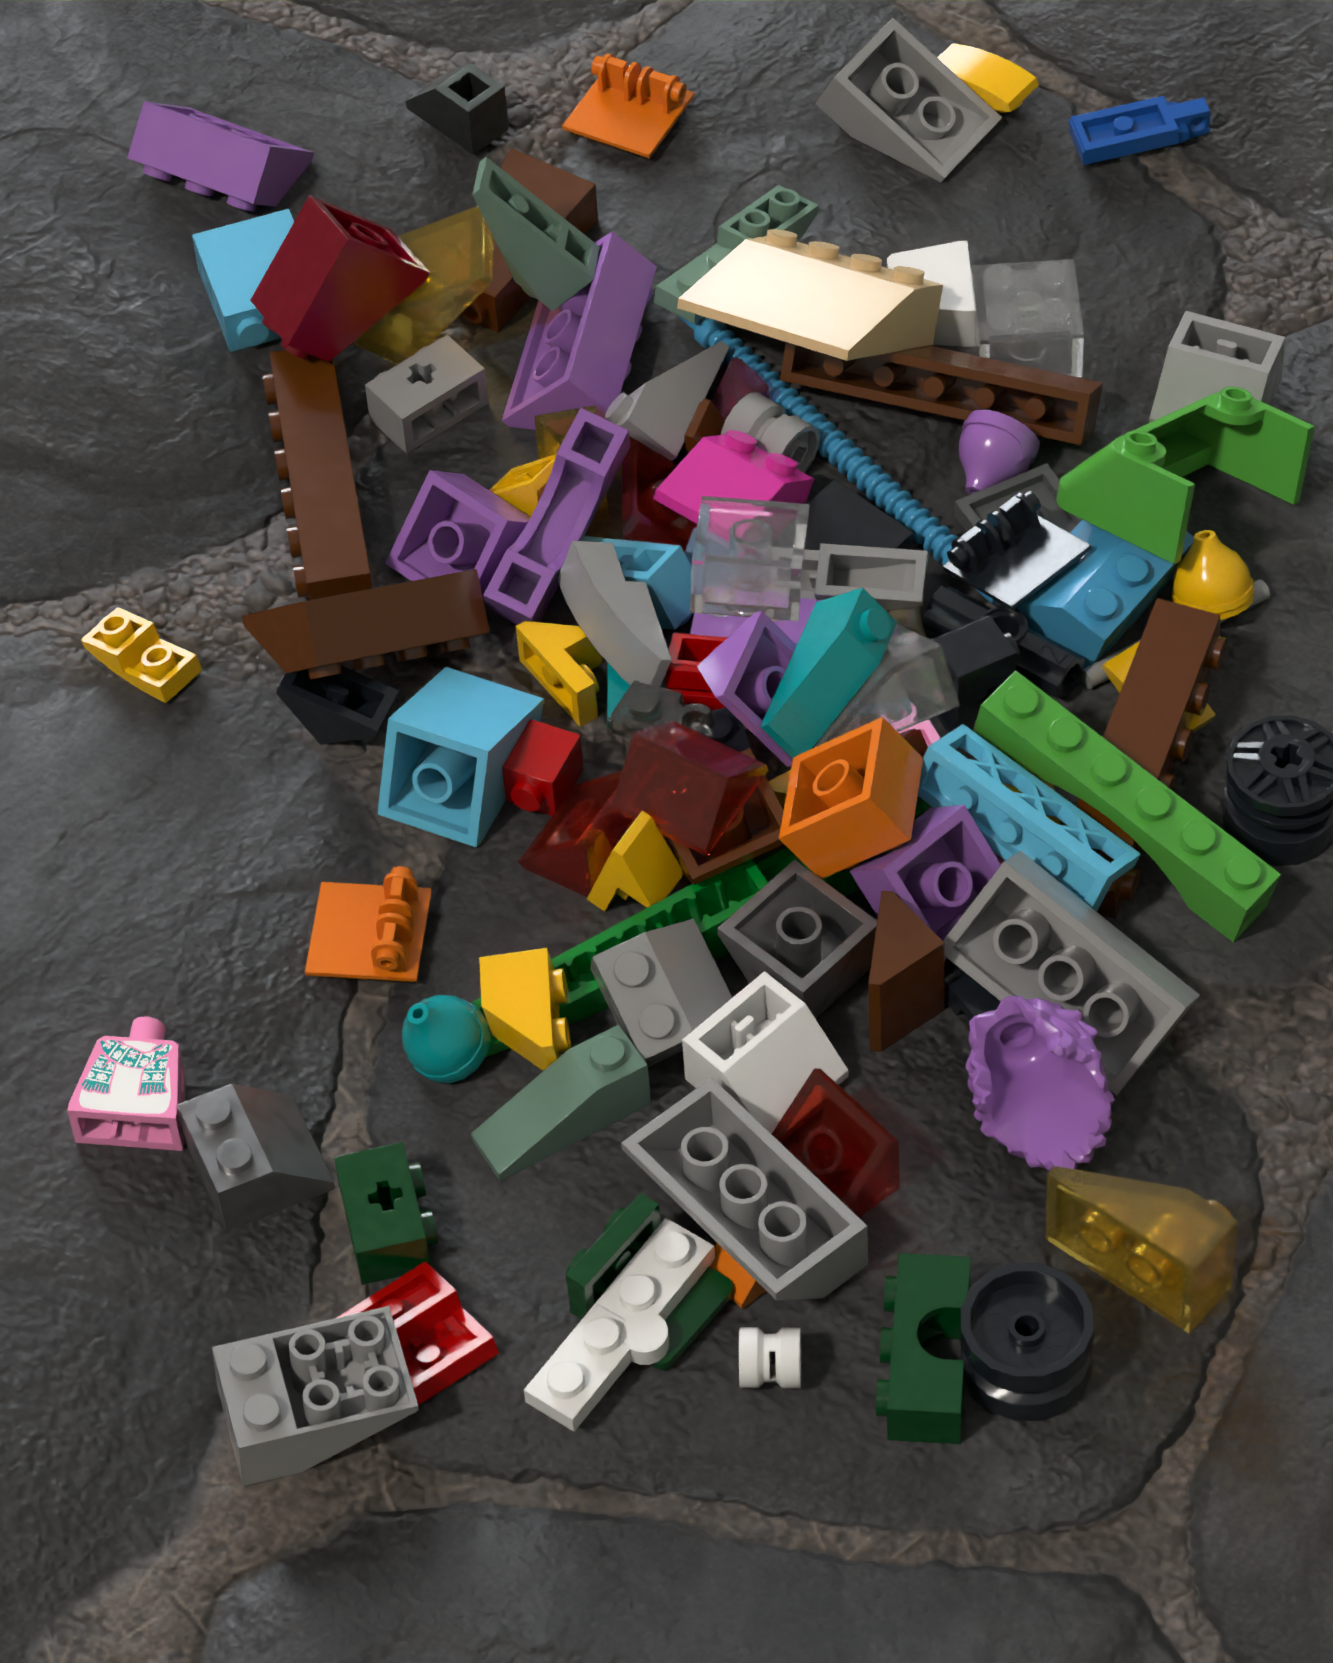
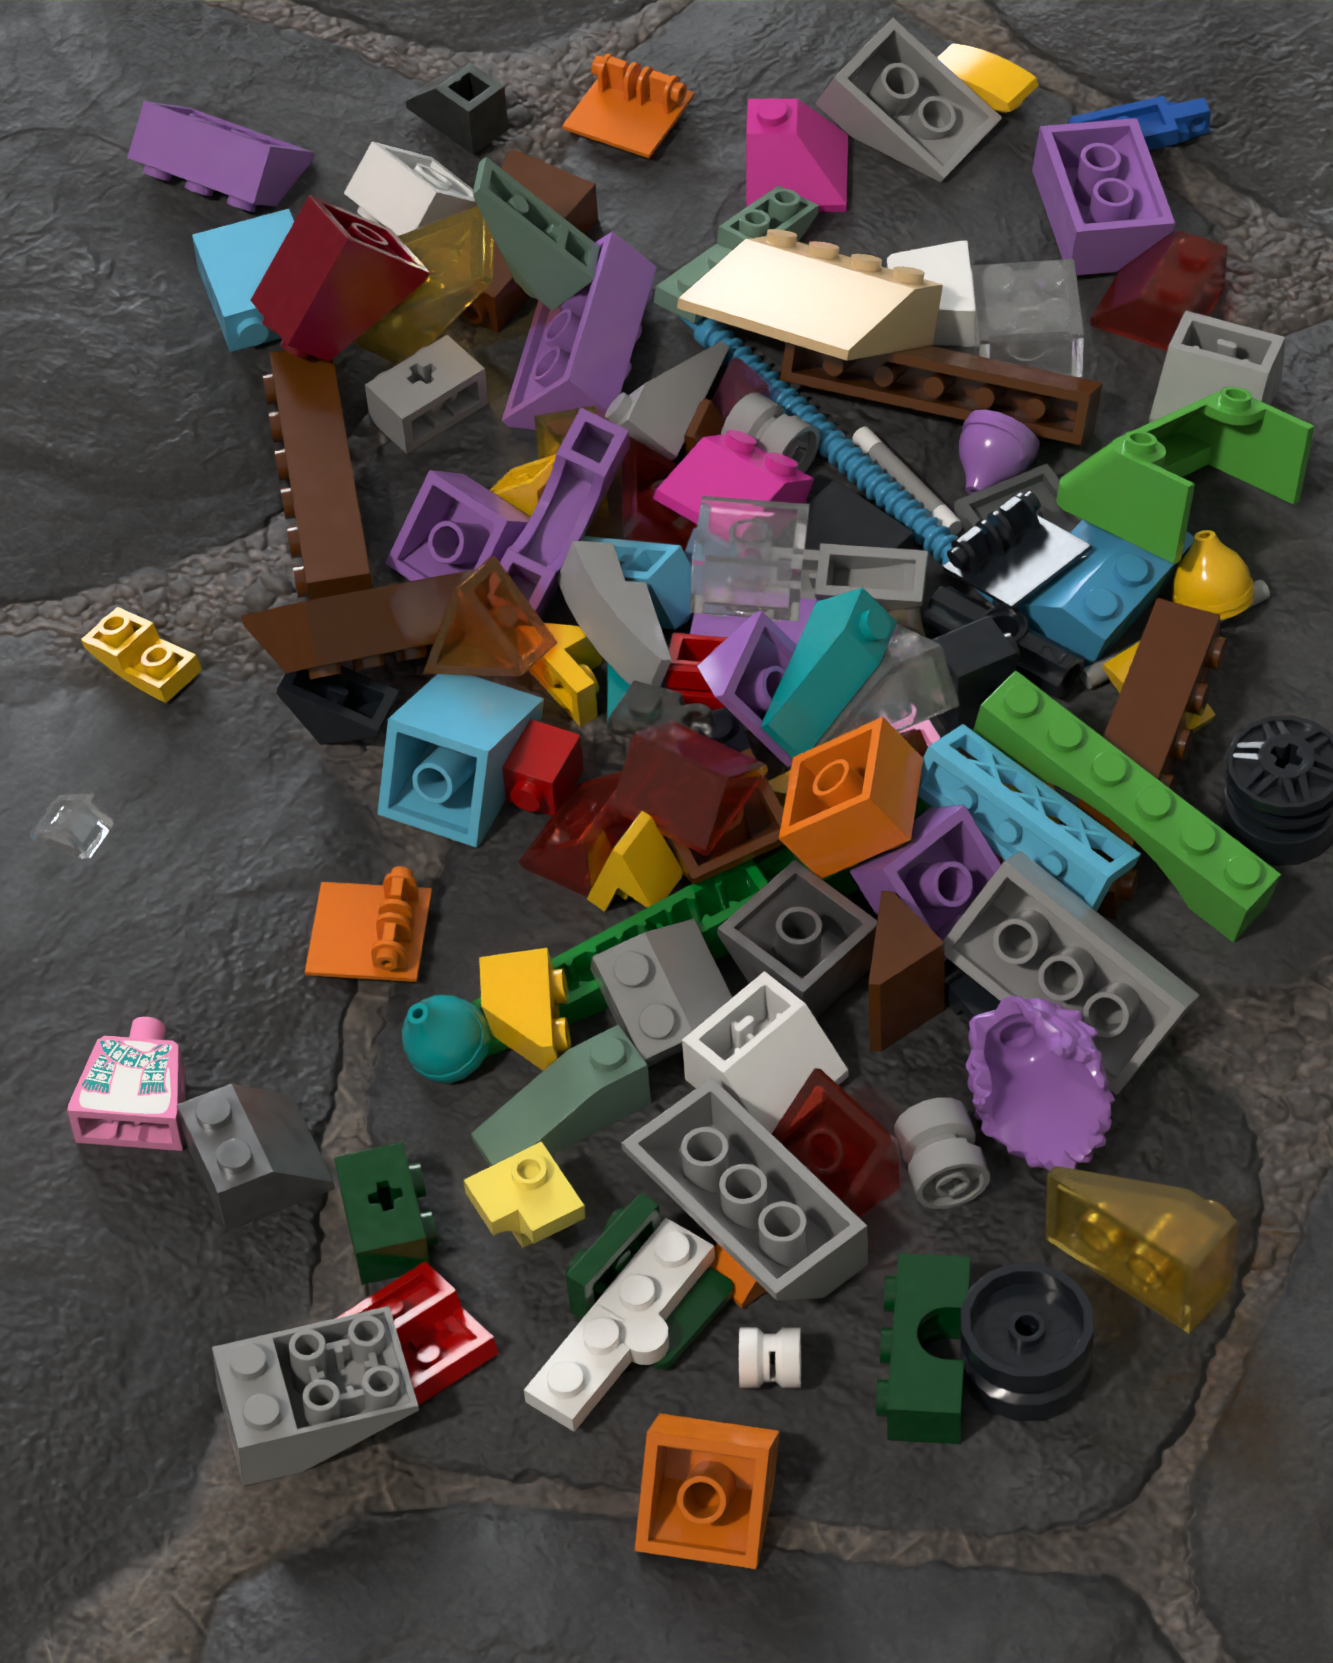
none -> clear slope [30,793,115,859]
none -> white slope [344,141,481,251]
none -> clear orange slope [423,556,558,677]
none -> light yellow brick [464,1141,586,1248]
none -> orange slope [634,1413,780,1569]
none -> dark pink slope [746,98,848,212]
none -> light grey bar [852,426,963,535]
none -> light grey wheel [894,1098,990,1209]
none -> medium lavender slope [1032,118,1175,276]
none -> clear red slope [1090,231,1228,351]

